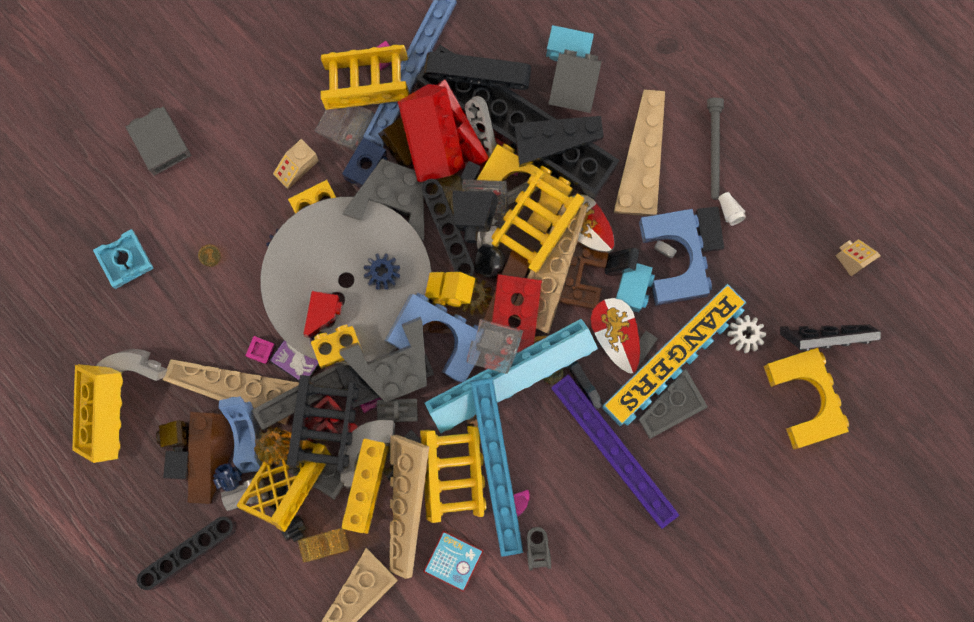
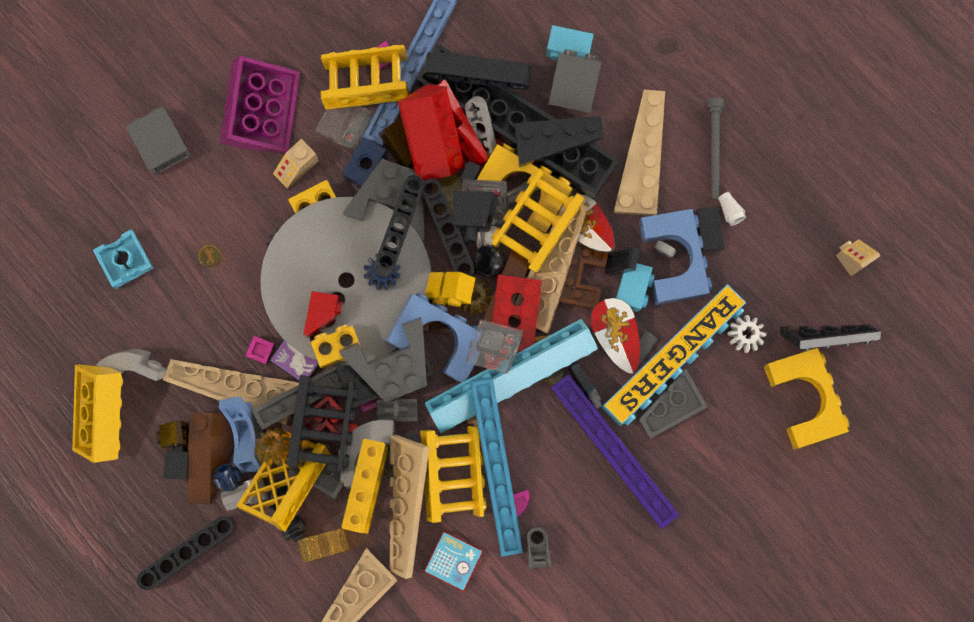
none -> magenta slope [219,55,300,153]
none -> black beam [373,175,424,278]

